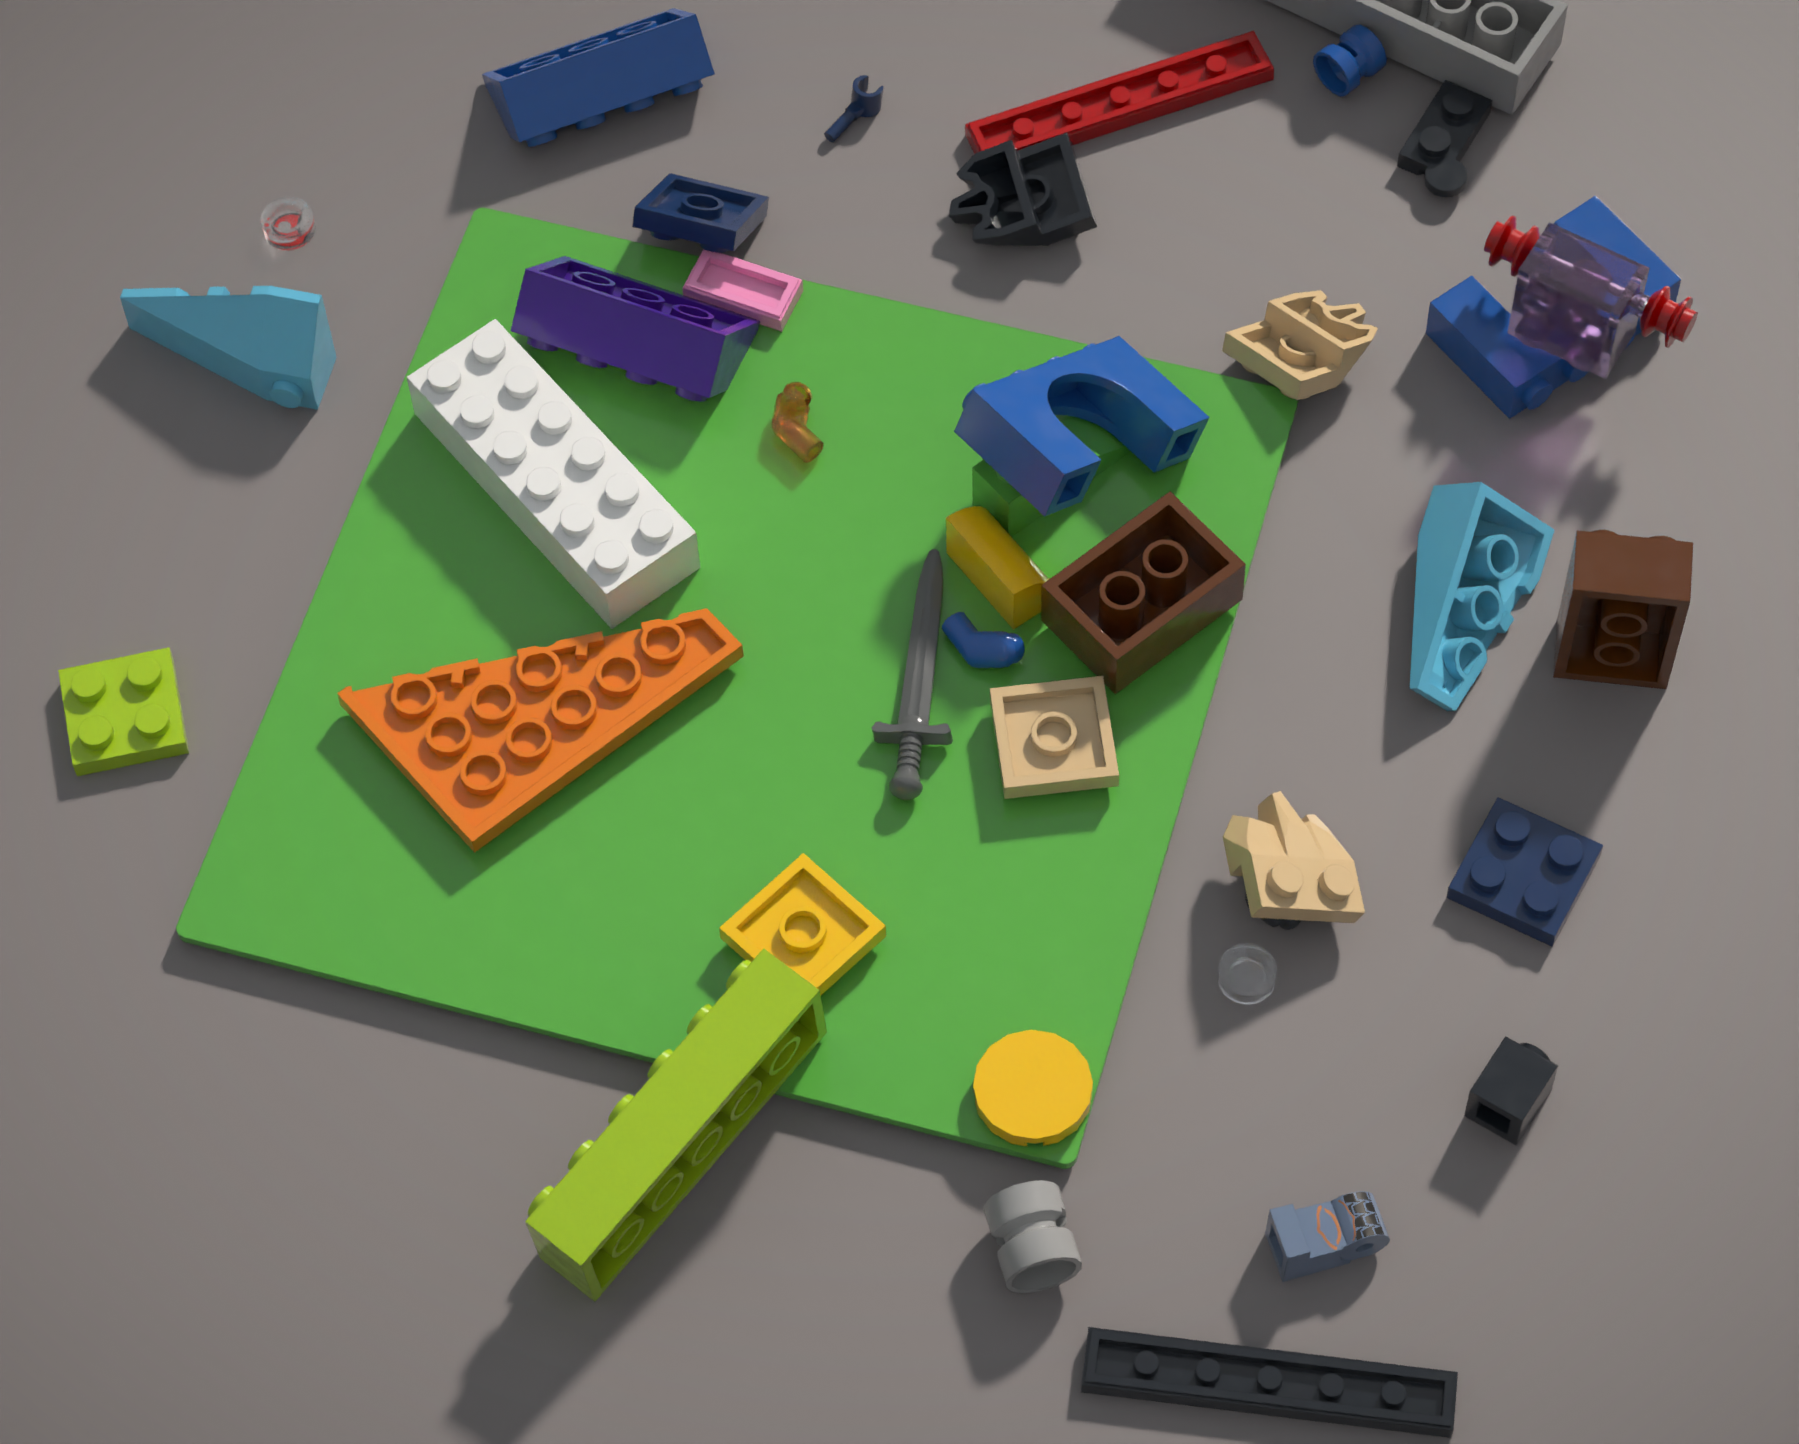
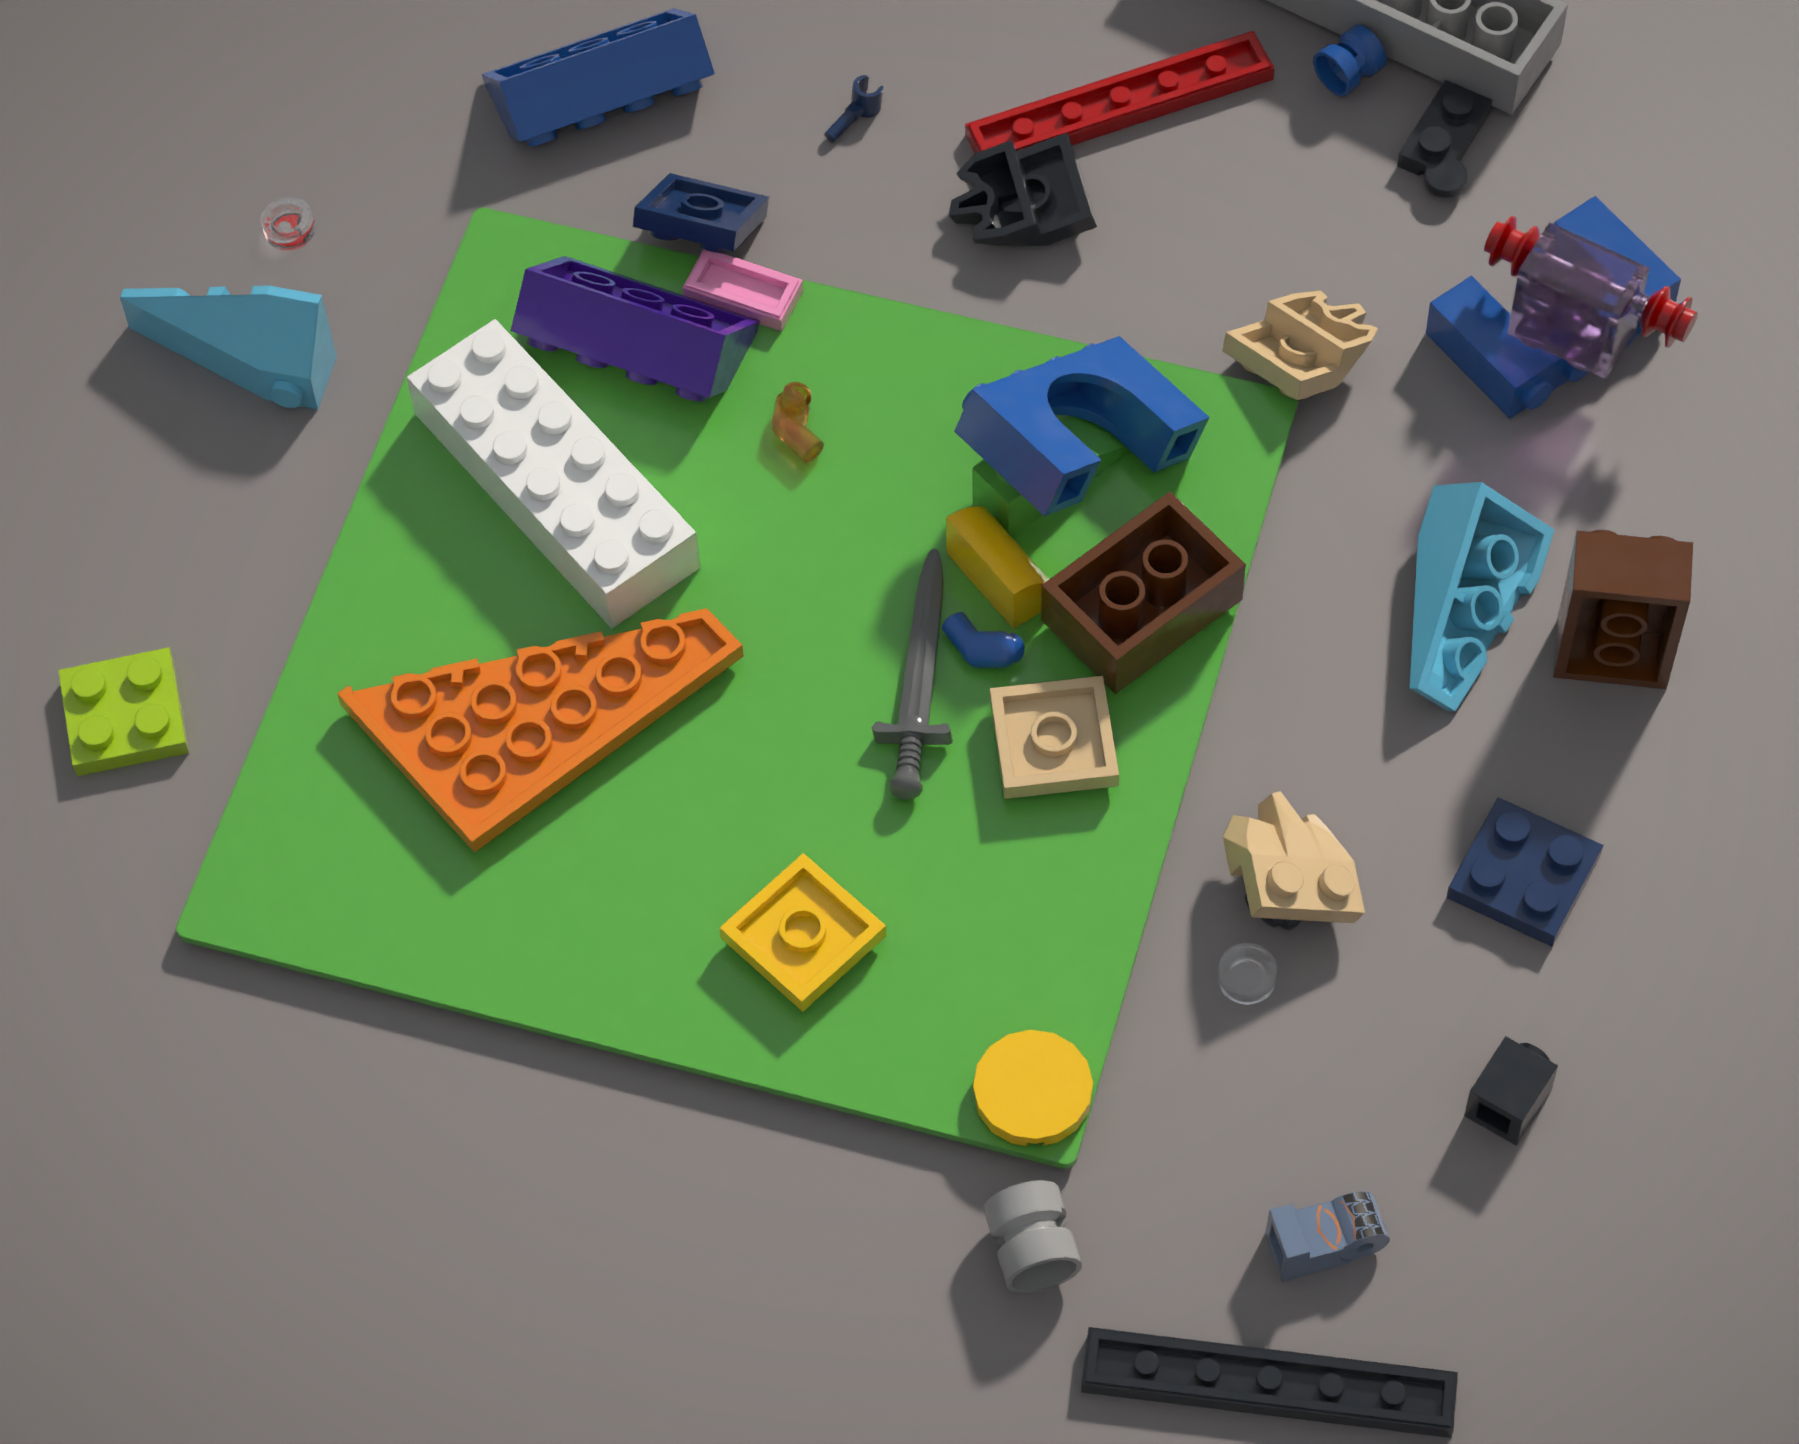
lime brick [525,948,827,1302] -> none

